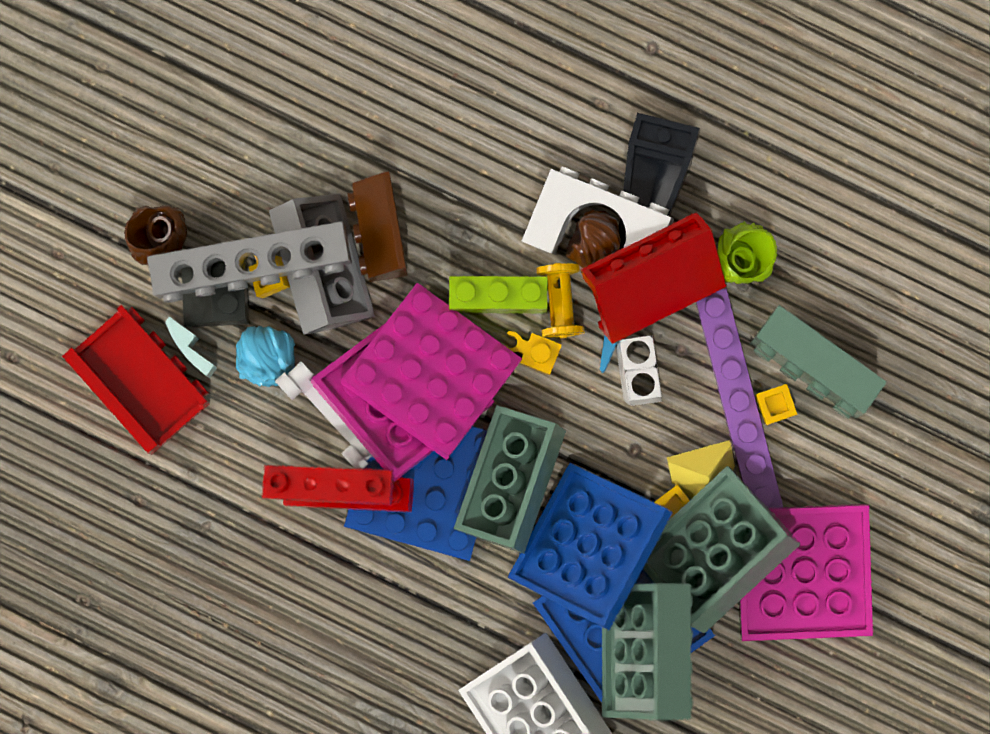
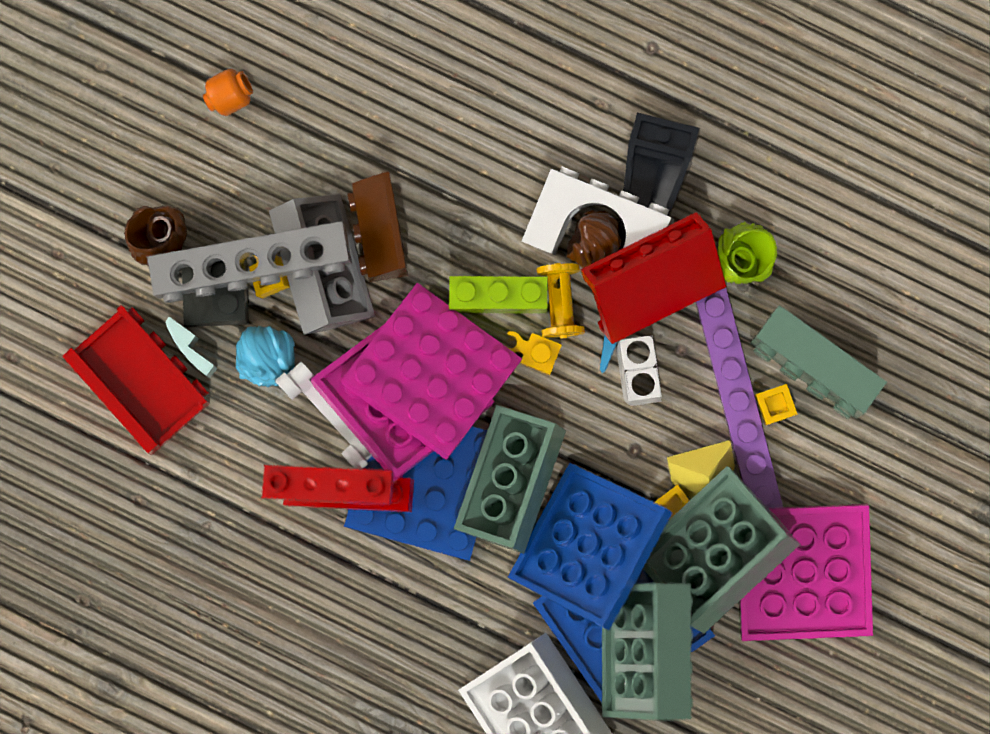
none -> orange head [203,68,253,116]

